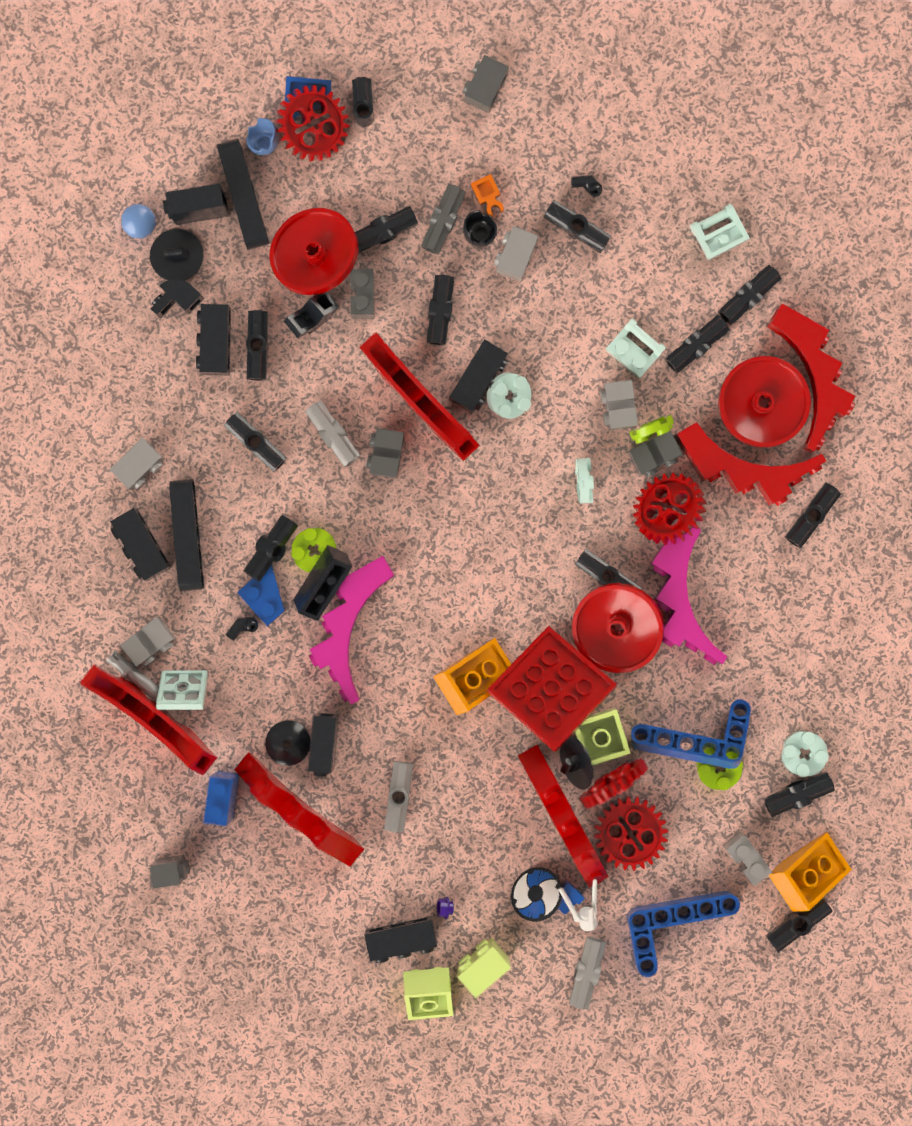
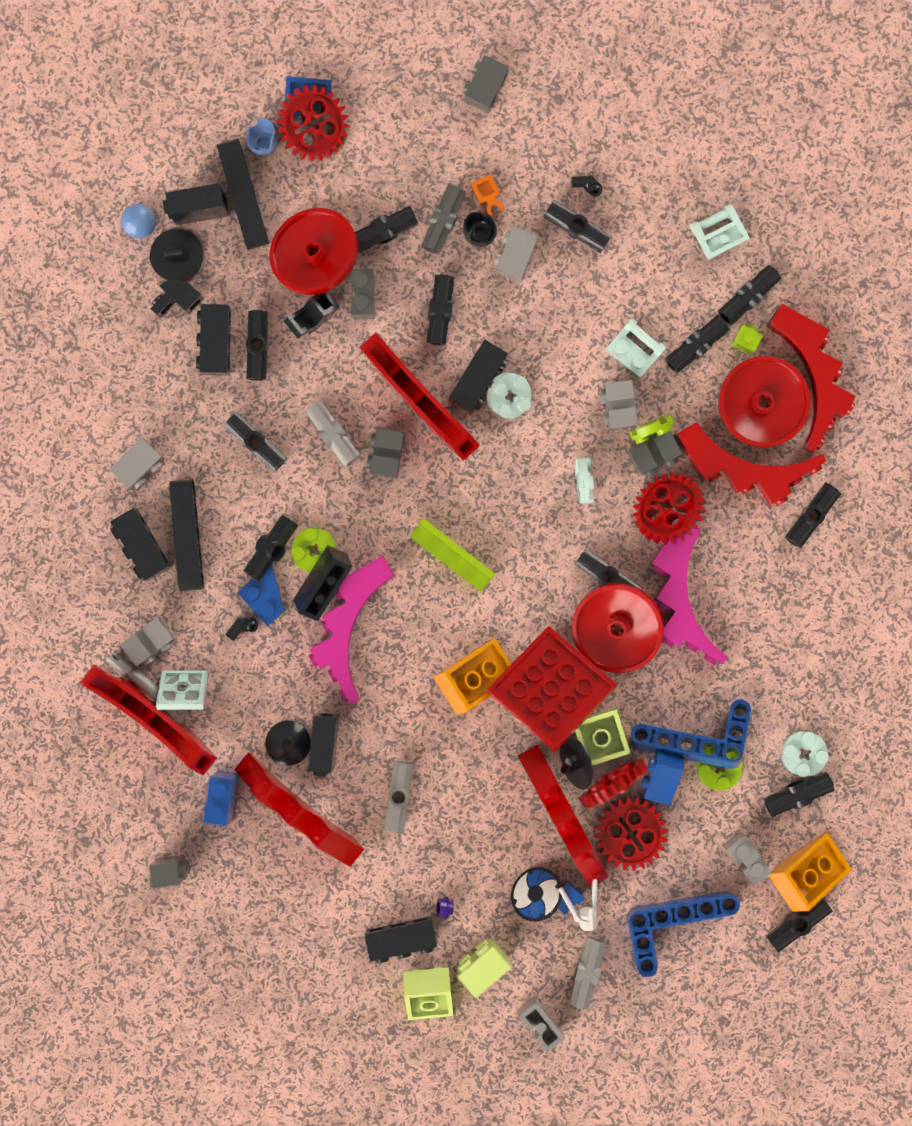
black piece [352,77,374,127] -> none
none -> lime fence [410,518,495,592]
none -> light grey brick [517,996,565,1053]
none -> blue brick [641,750,684,805]
none -> lime brick [730,324,763,355]

